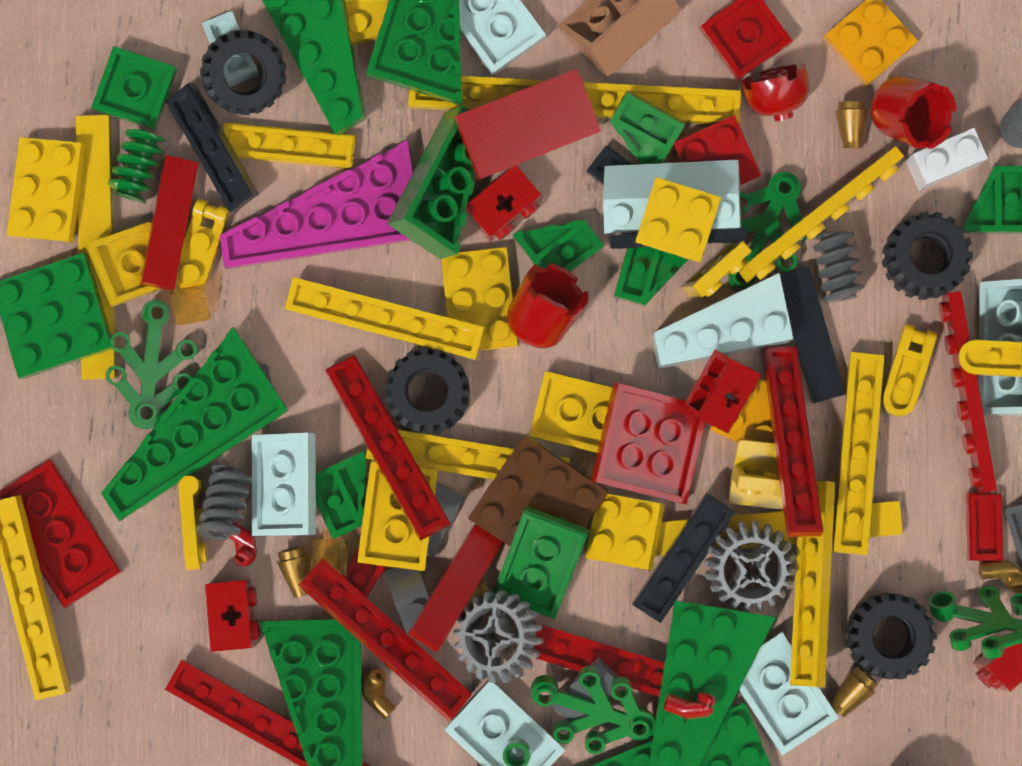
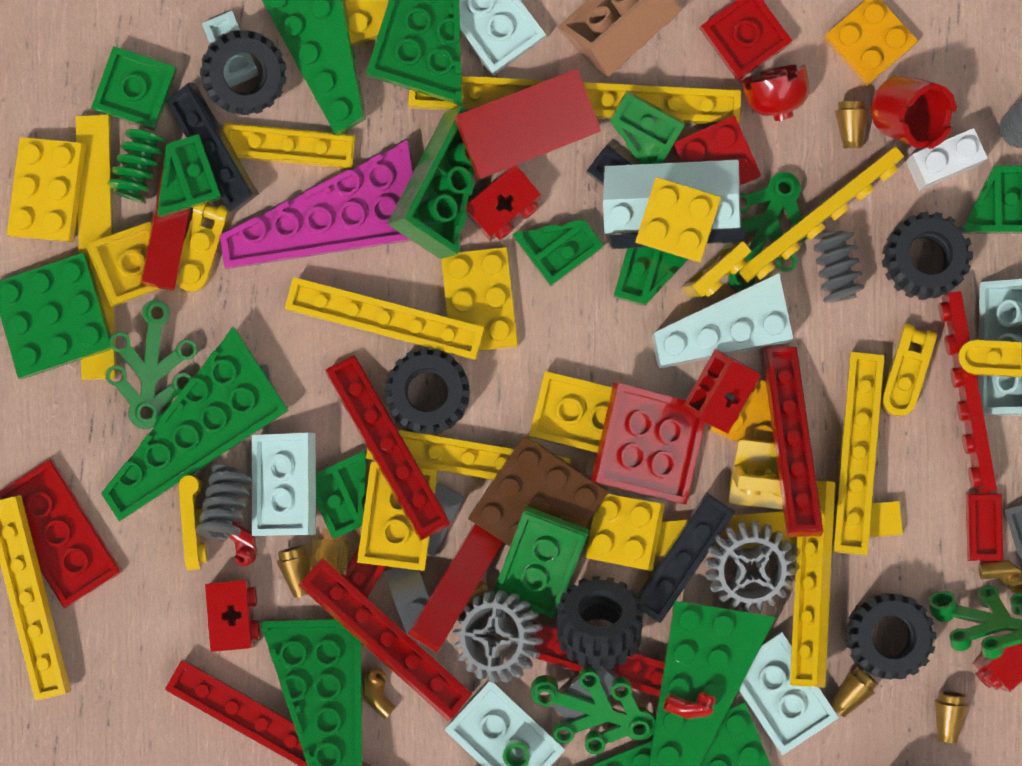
clear yellow plate [170,285,211,326] -> none
red cylinder [507,263,589,349] -> none
black tile [780,266,846,404] -> none
none -> green wing [157,134,221,218]
none -> black tyre [557,576,643,670]
none -> pearl gold cone [935,691,969,743]

